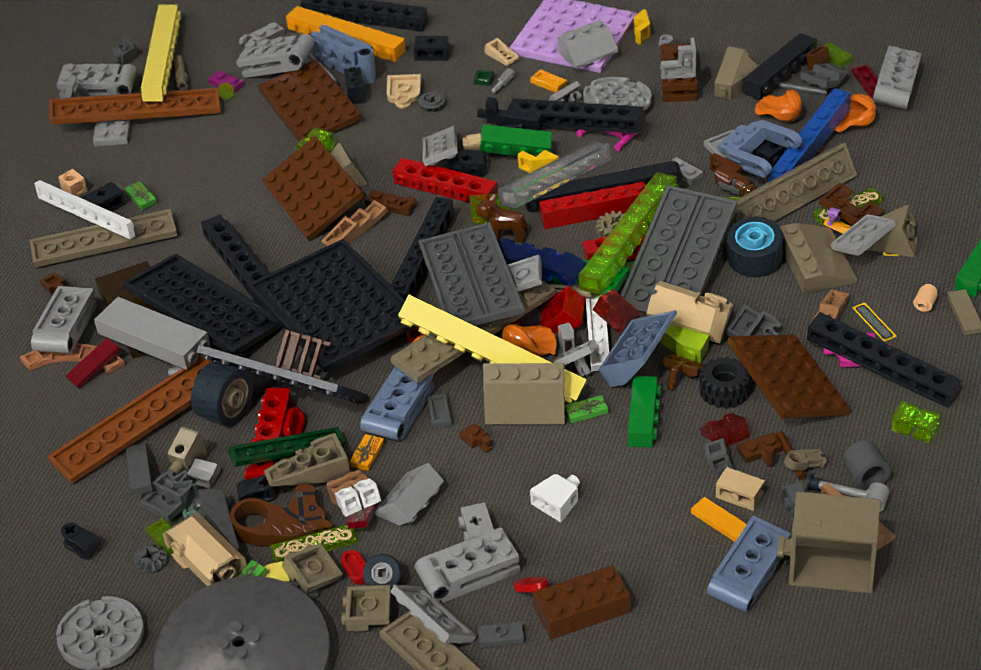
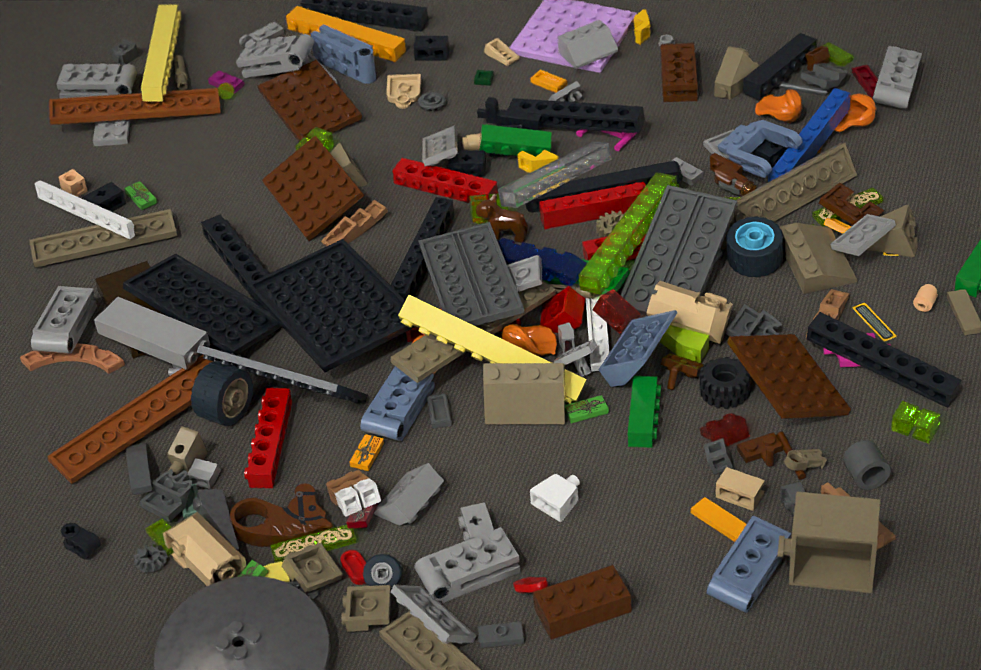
reddish brown plate [39,272,66,294] -> none
light grey plate [56,596,144,670] -> none
light grey plate [64,74,81,98] -> none
dark red tile [65,338,121,389] -> none
dark green plate [227,427,345,467] -> none
black piece [237,475,278,502] -> none
dark tan wedge [264,433,350,487] -> none
reddish brown plate [275,330,331,380] -> none
red tile [282,407,305,436] -> none
black brick [344,67,366,104] -> none
reddish brown plate [365,189,417,216] -> none
reddish brown plate [460,423,492,452] -> none
light grey axle [491,69,515,94] -> none
light grey plate [583,77,652,111] -> none
light grey panel [660,38,696,79] -> none
light grey piece [807,474,890,512] -> none
medium lavender hand [827,207,840,226] -> none

